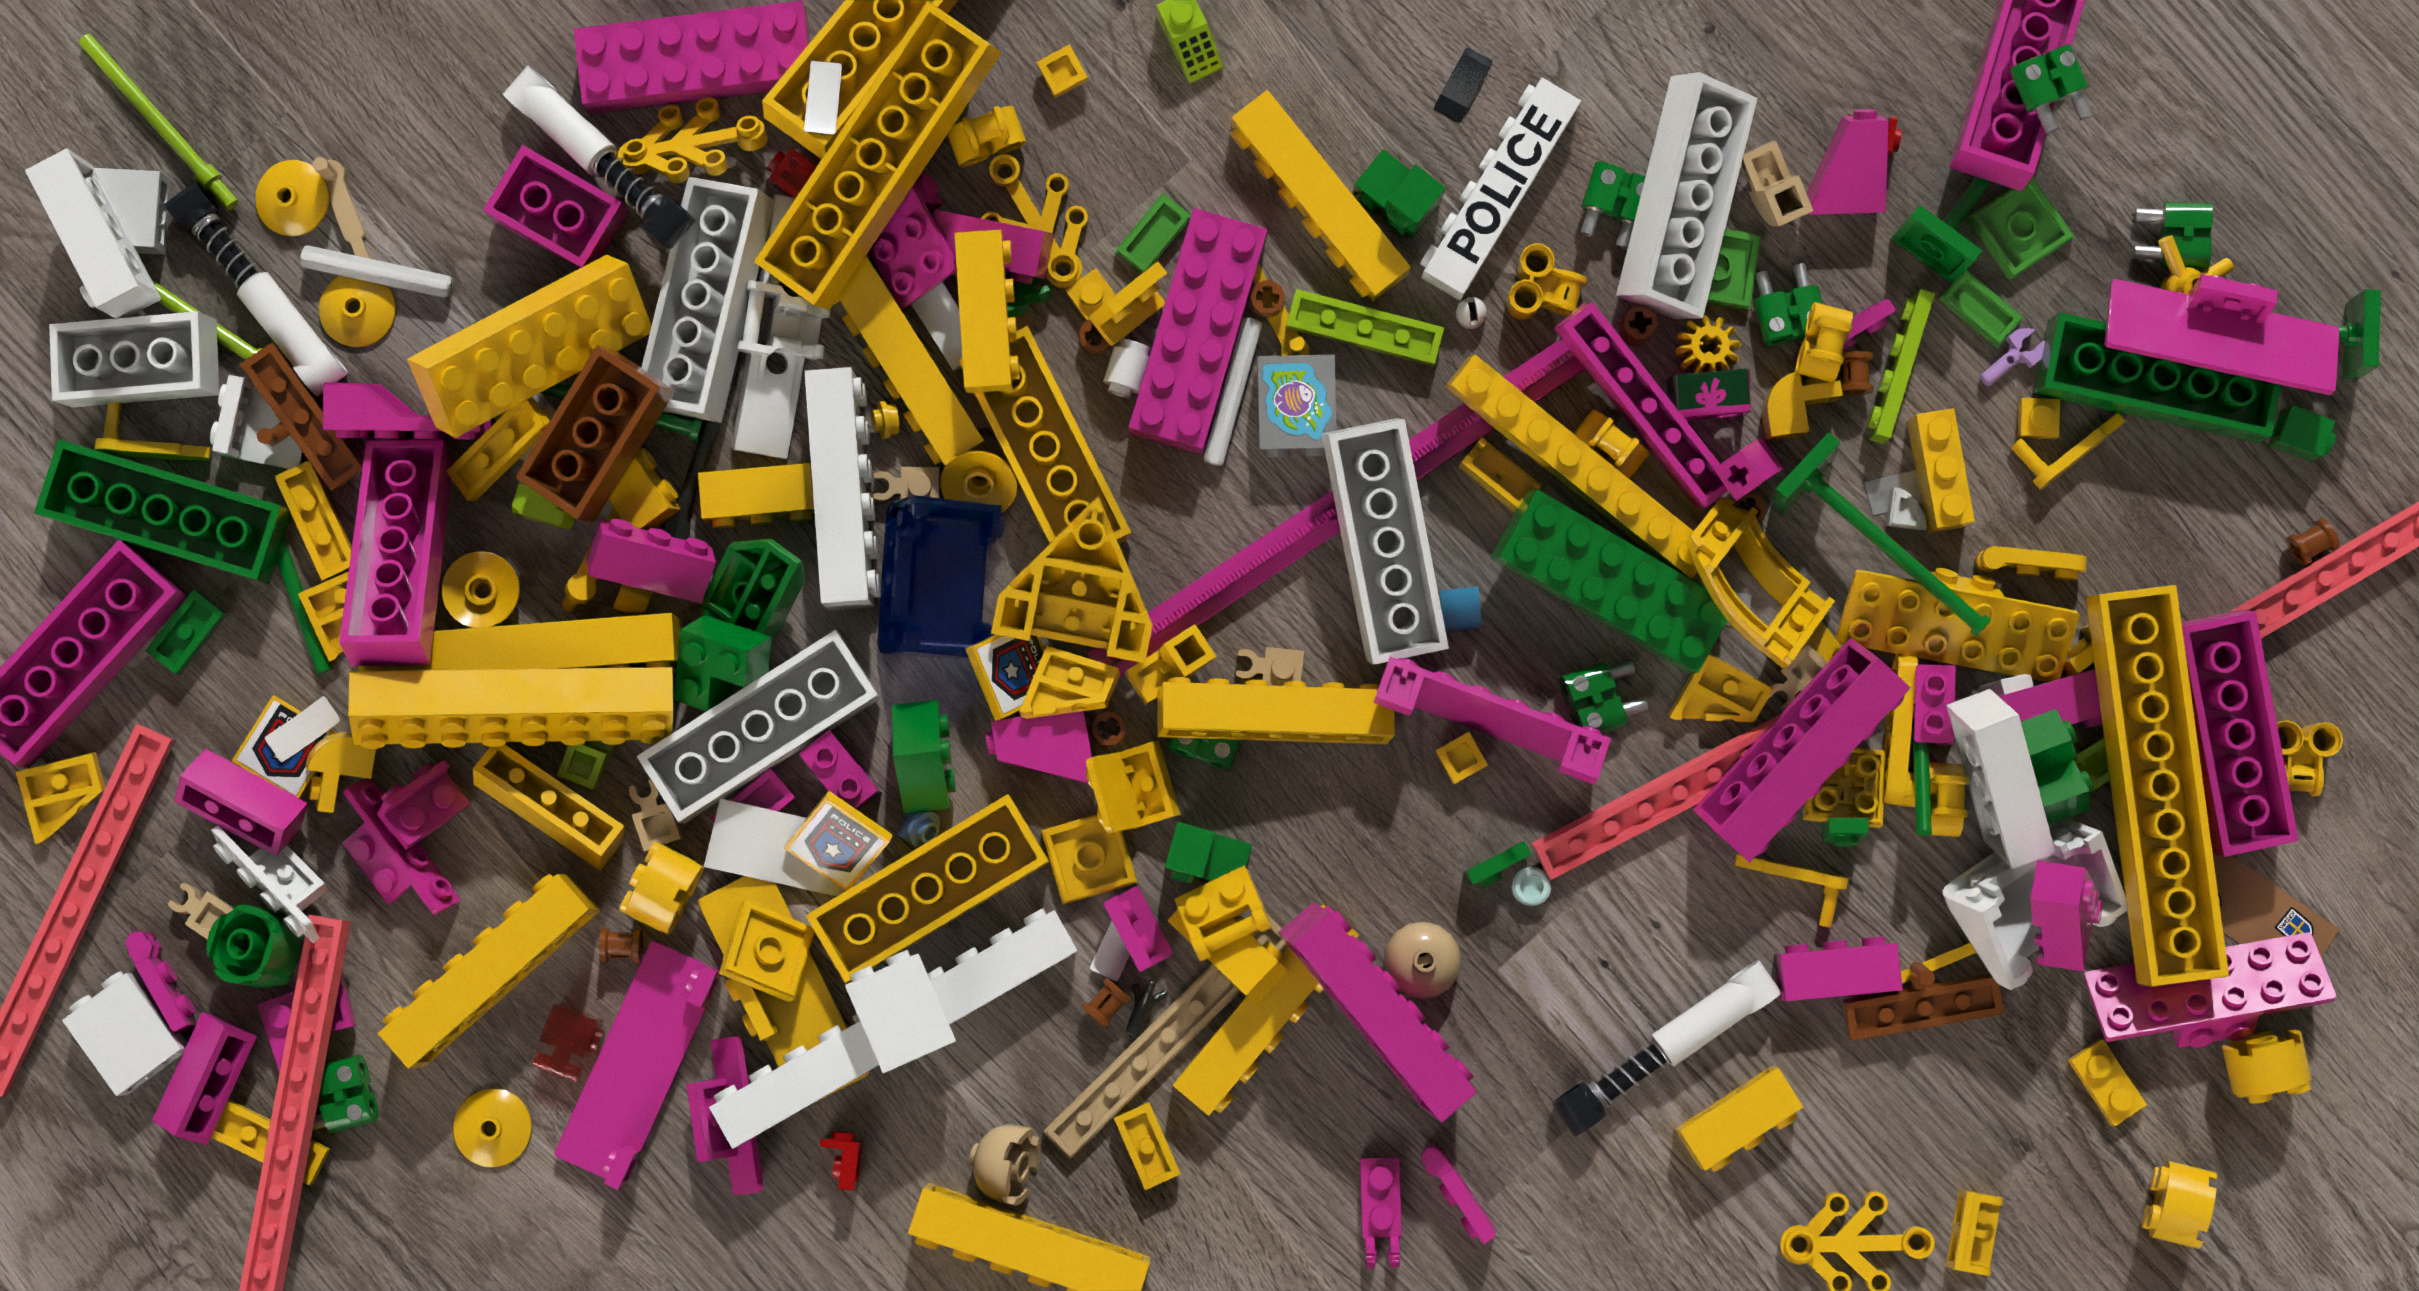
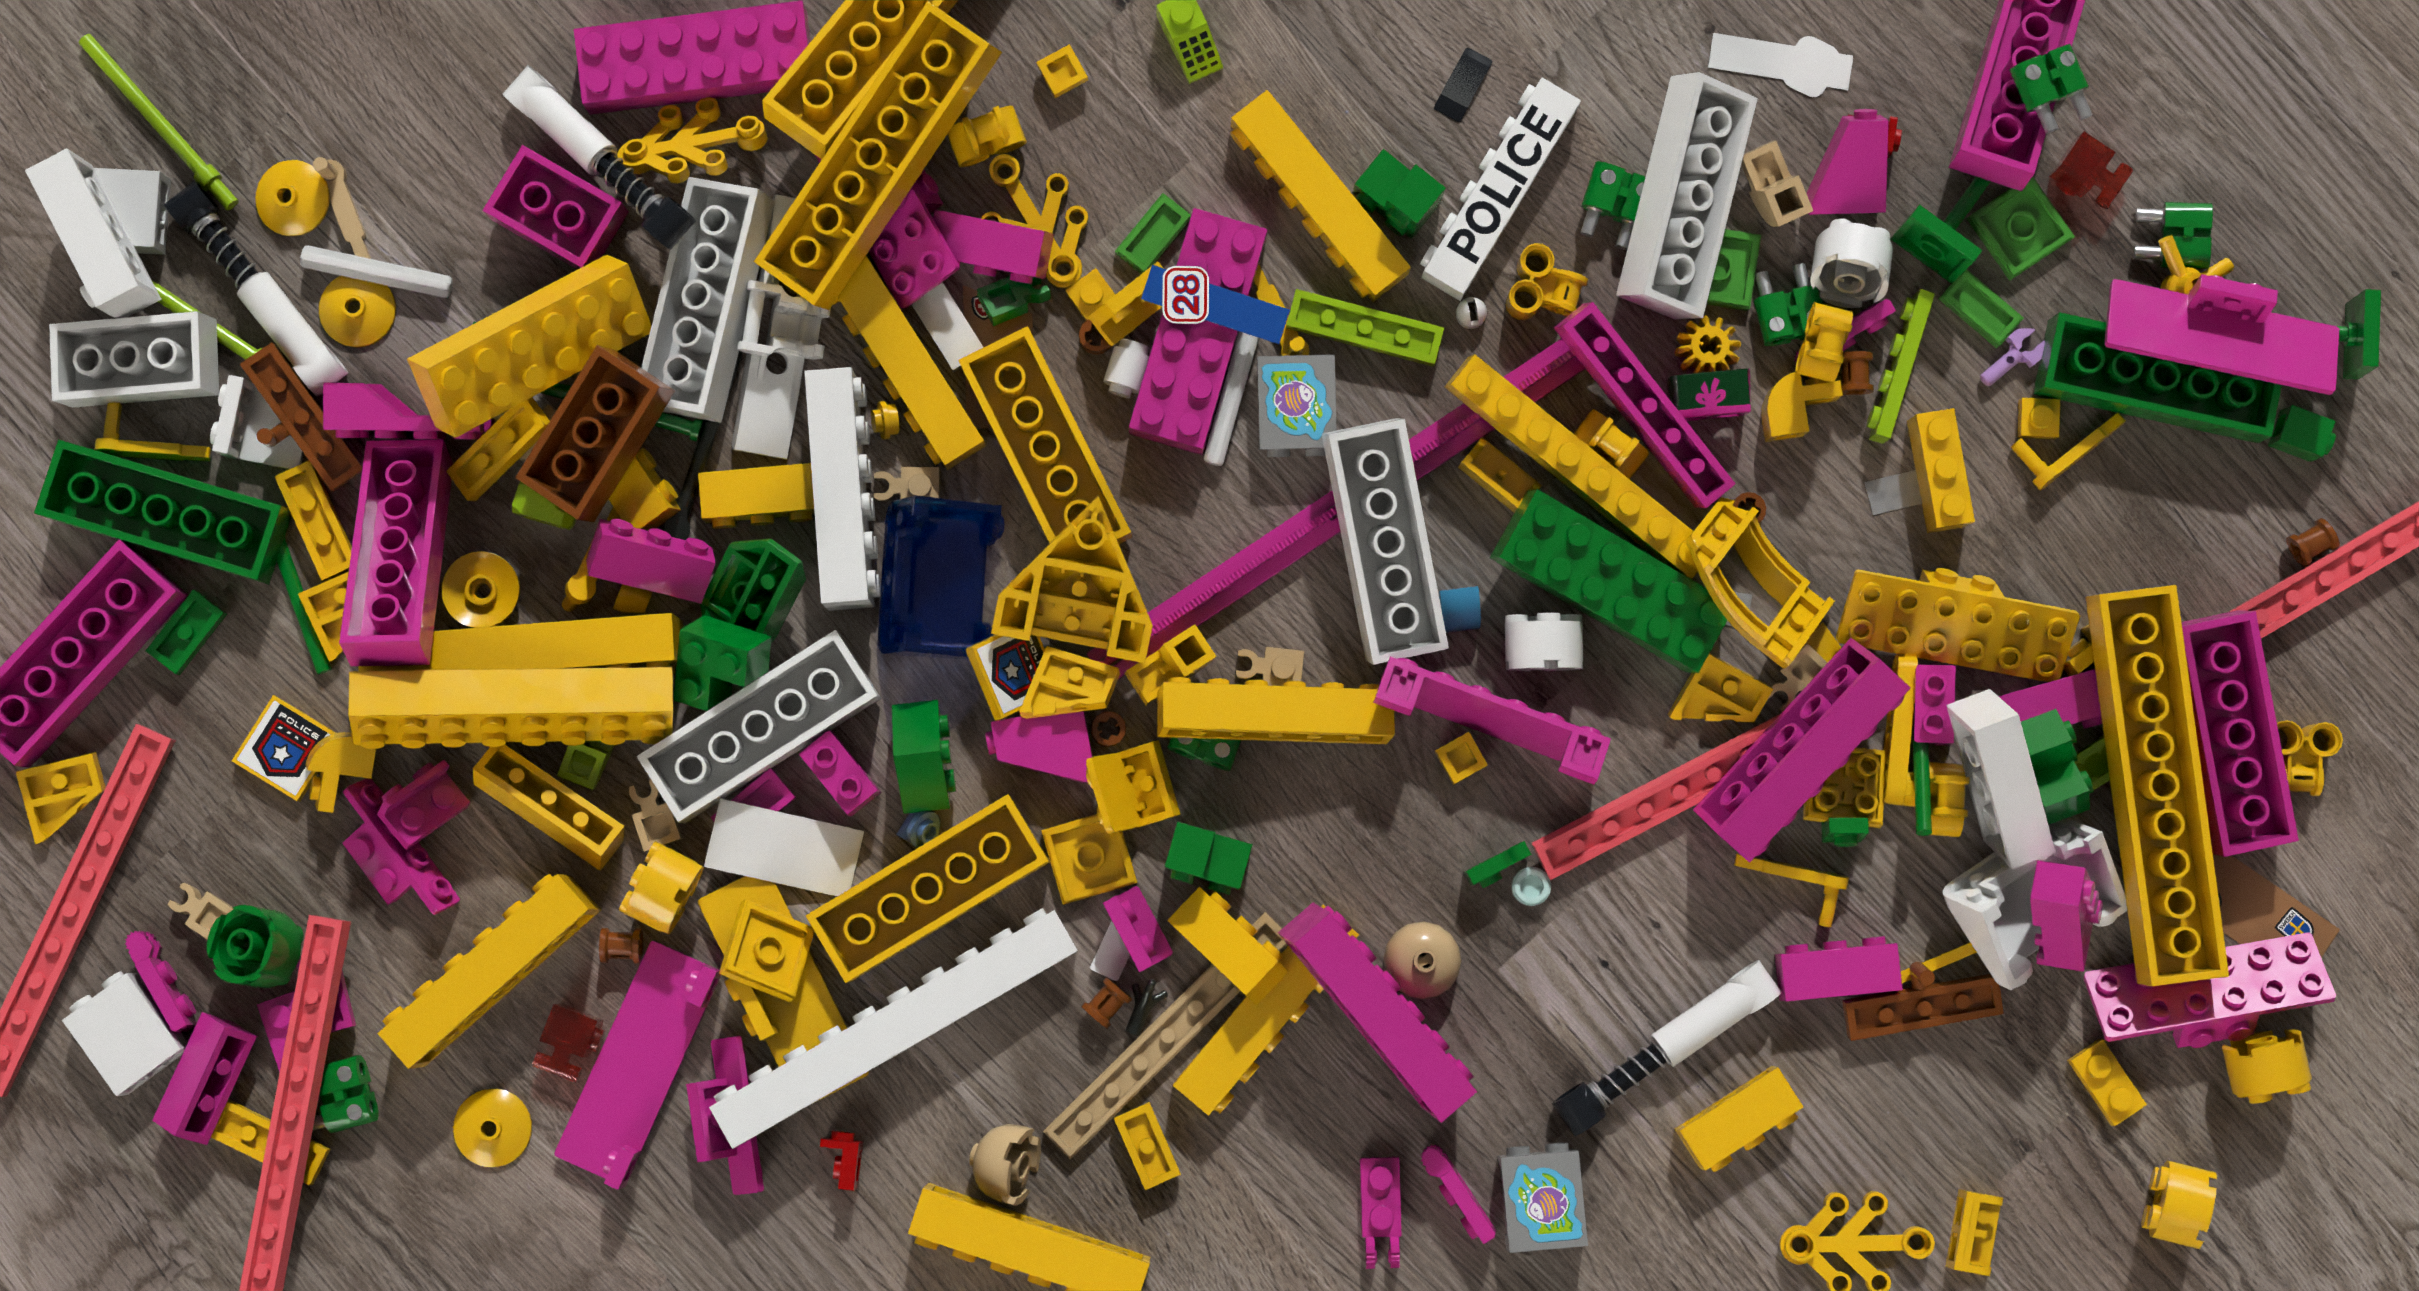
dark pink brick [174,749,308,857] -> none
white bracket [211,825,328,943] -> none
white sticker [265,696,340,762] -> none
red bracket [765,147,817,199] -> none
tile [784,791,893,891] -> none
white sticker [804,61,842,134] -> none
white brick [845,950,956,1074] -> none
yellow dish [940,450,1018,518] -> none
yellow brick [954,230,1020,393] -> none
yellow plate [1174,865,1272,961] -> none
dark orange bush [1250,280,1285,318] -> none
green piece [1559,661,1648,733] -> none
dark orange bush [1619,306,1658,346] -> none
dark pink piece [1713,437,1785,501] -> none
green tile [1771,432,1992,637] -> none
white tile [1886,487,1927,531] -> none
yellow plate [1974,546,2087,580] -> none
white tile [1977,674,2034,696] -> none
none -> blue sticker [1141,265,1290,344]
none -> panel [1498,1142,1588,1253]
none -> white brick [1505,613,1583,671]
none -> white sticker [1708,33,1853,97]
none -> white brick [1810,219,1893,308]
none -> clear red brick [2049,131,2133,209]

